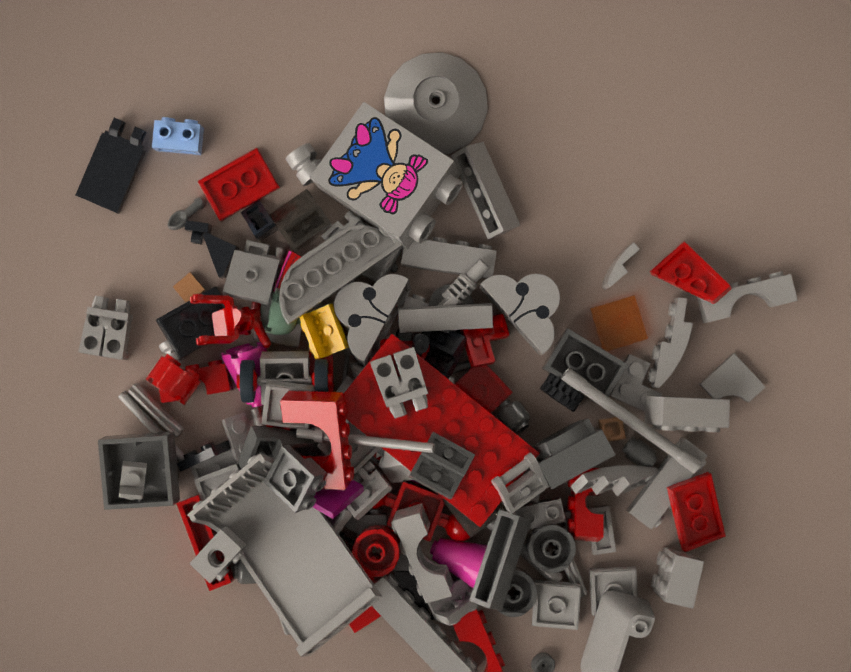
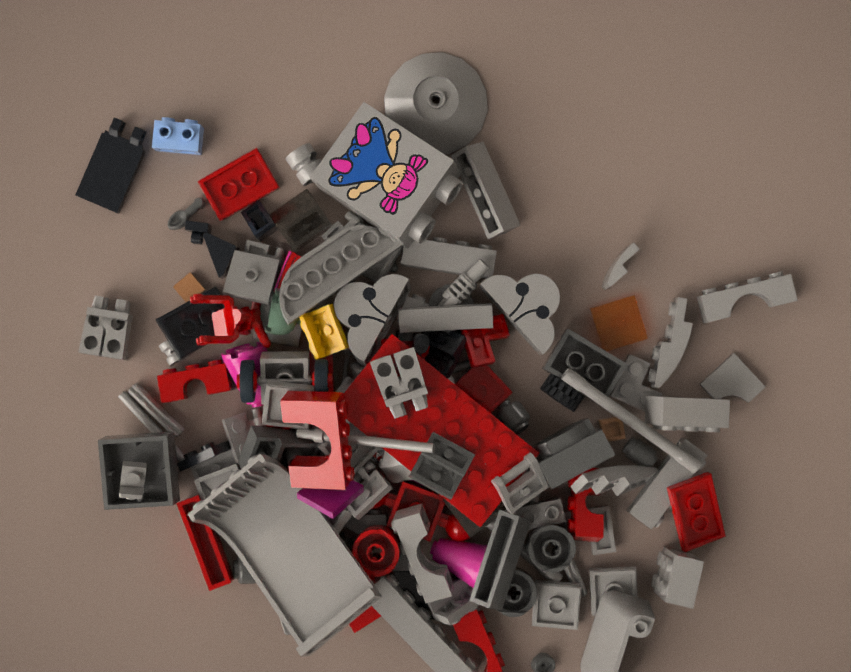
red brick [145,354,201,406] -> none
light grey brick [189,526,247,583] -> none
dark grey plate [264,444,327,513] -> none
red wing [650,241,732,304] -> none

